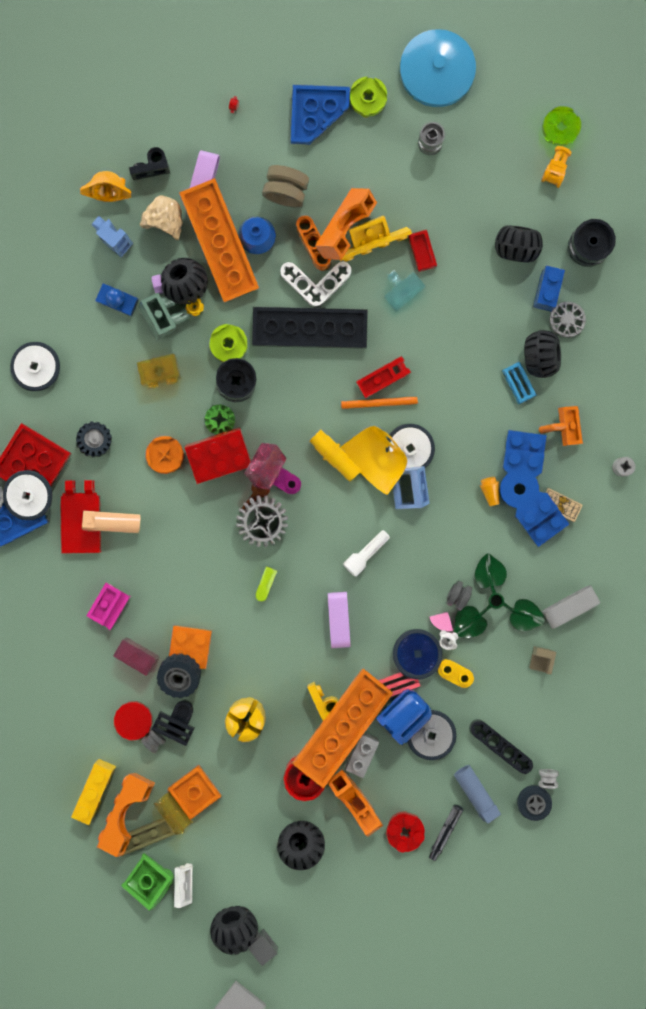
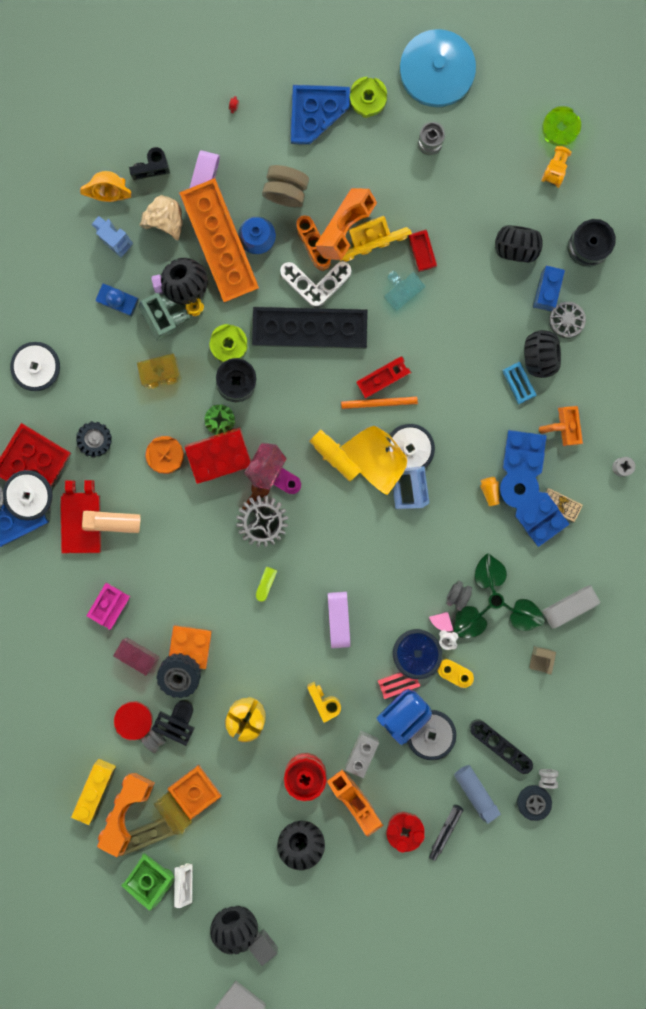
orange plate [292,669,393,788] -> none
white piece [343,530,390,577] -> none

